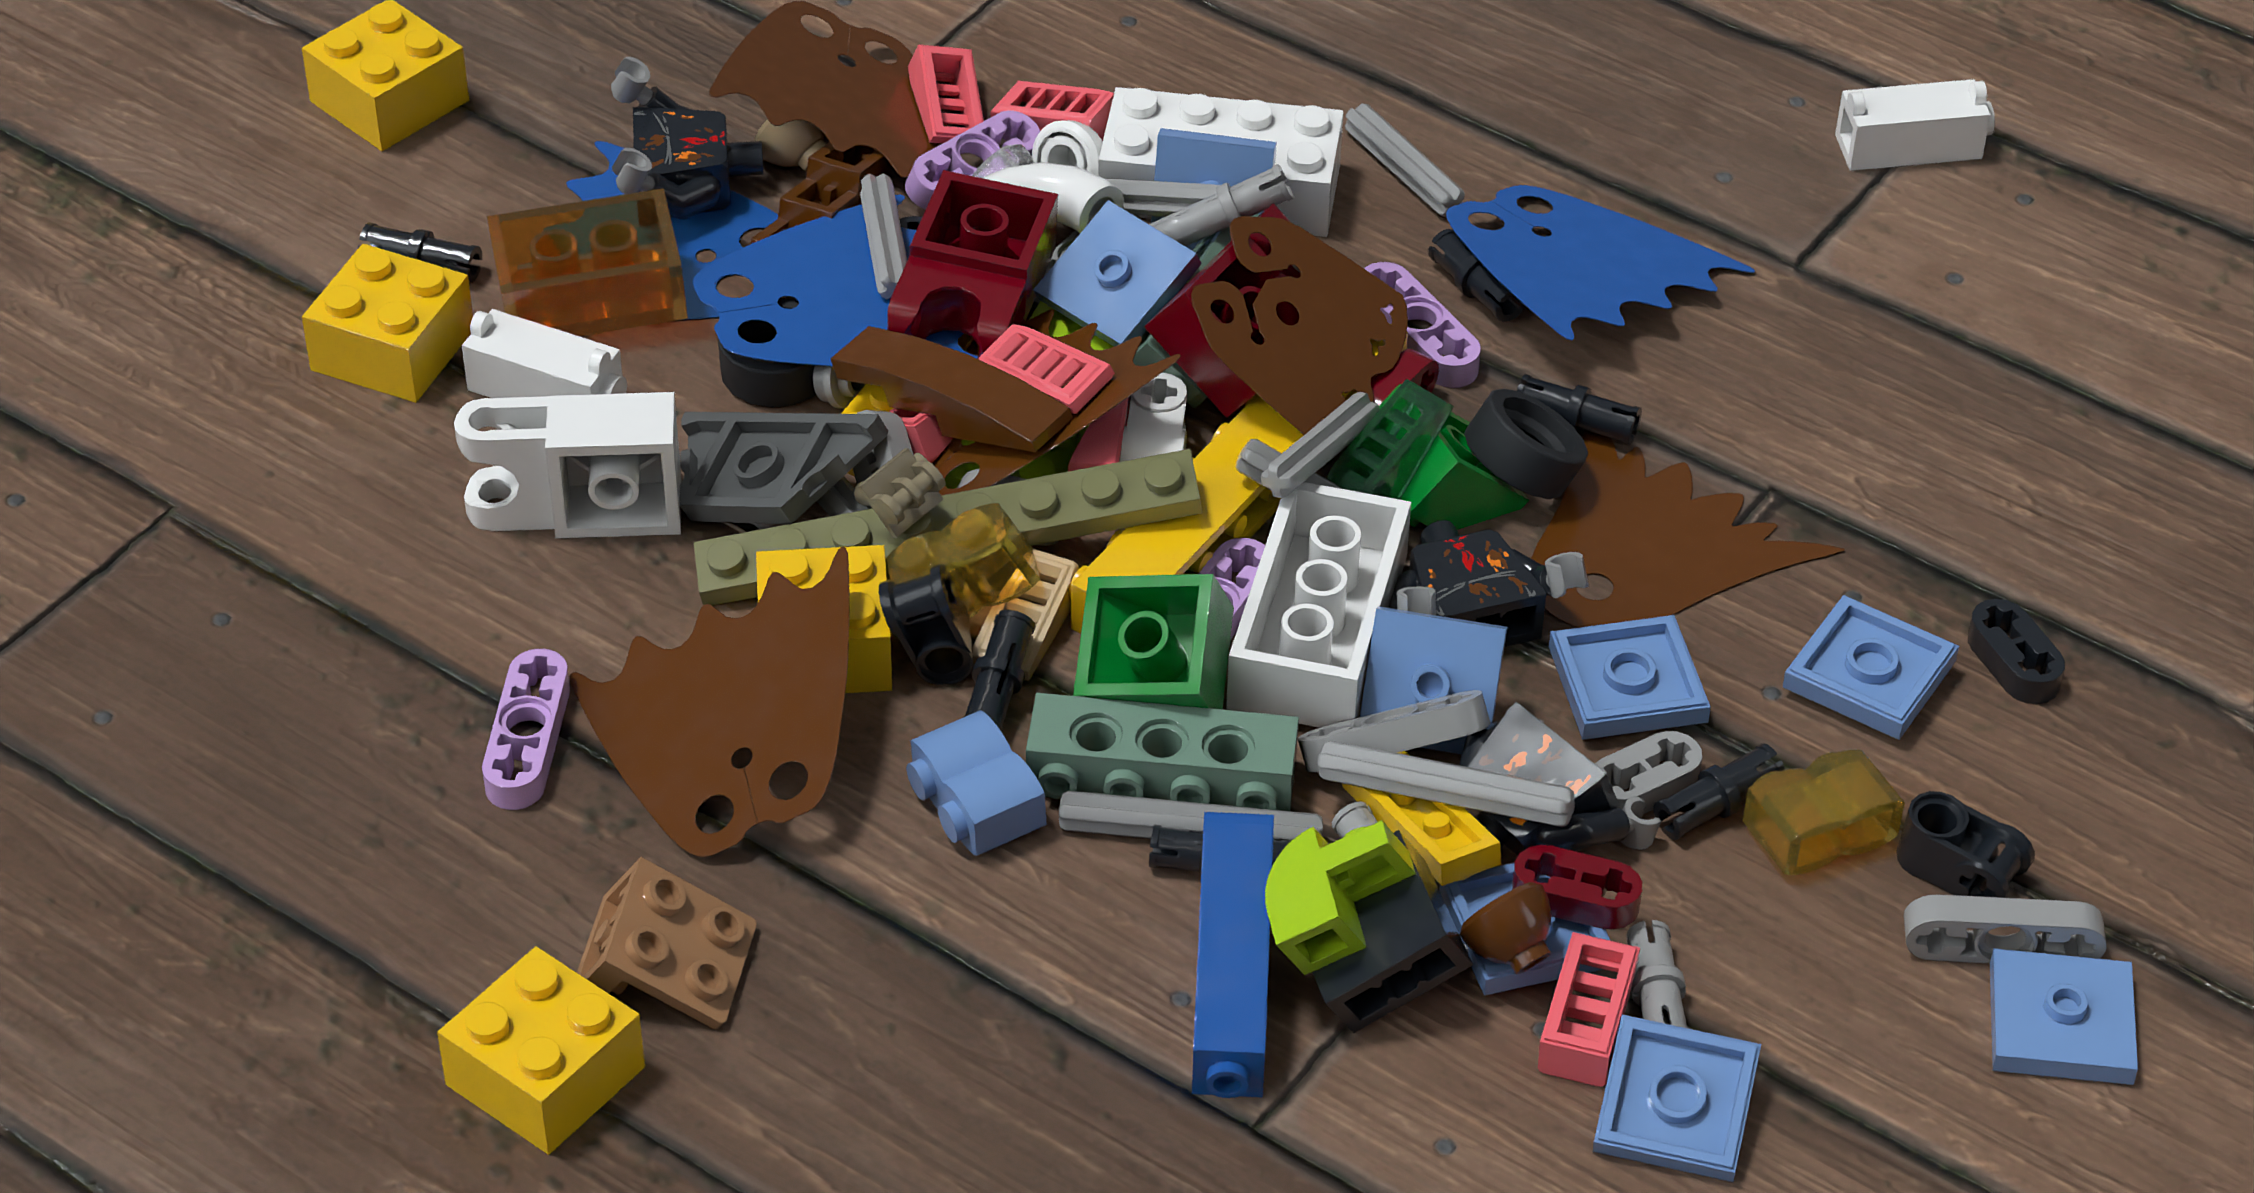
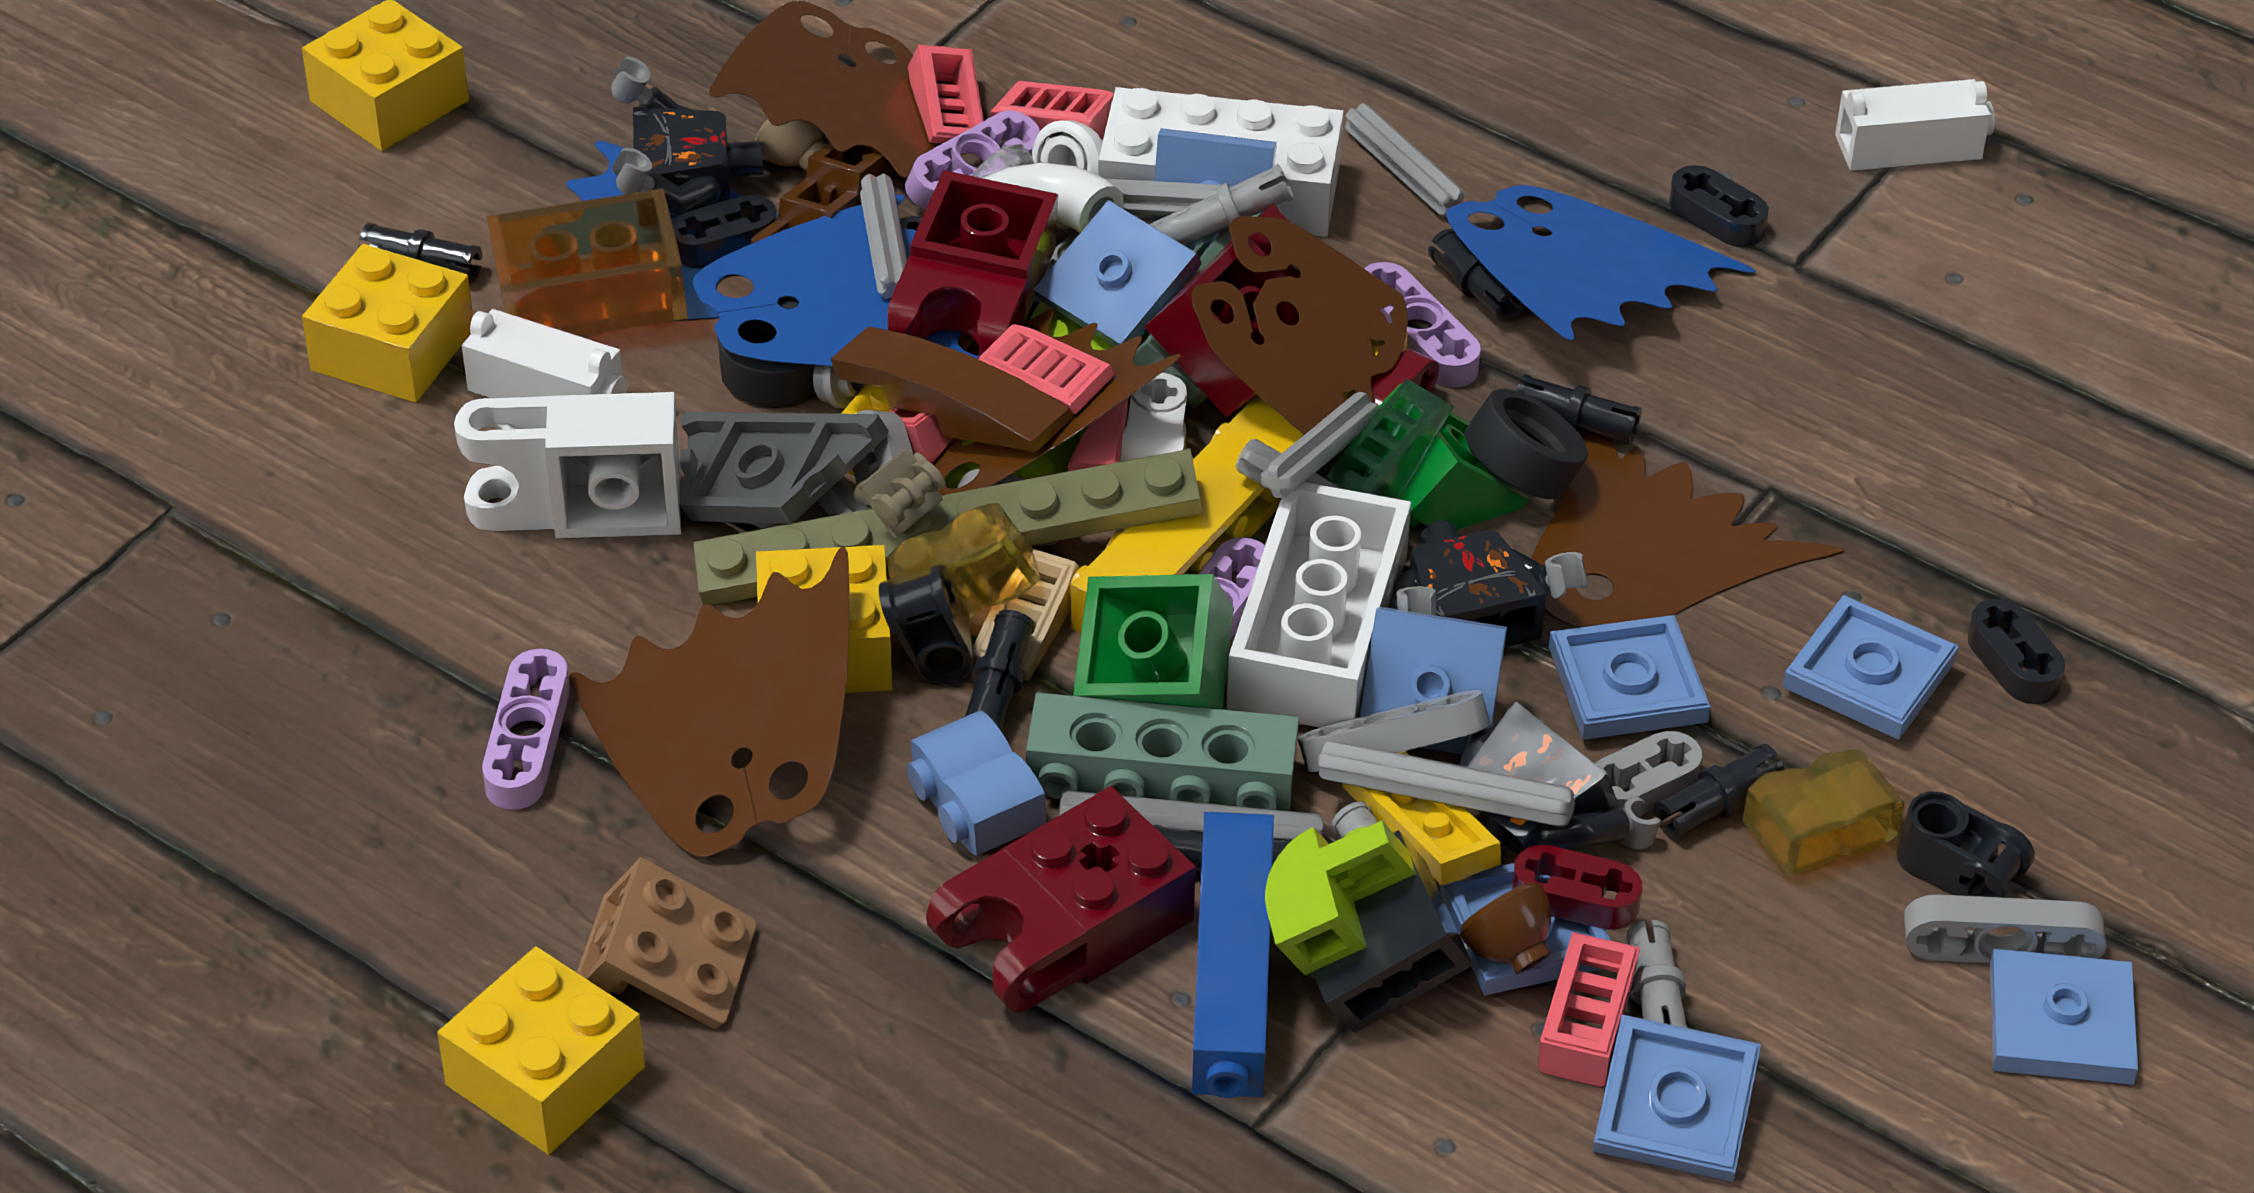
none -> black beam [669,195,777,267]
none -> dark red brick [926,786,1196,1013]
none -> black beam [1669,165,1769,247]

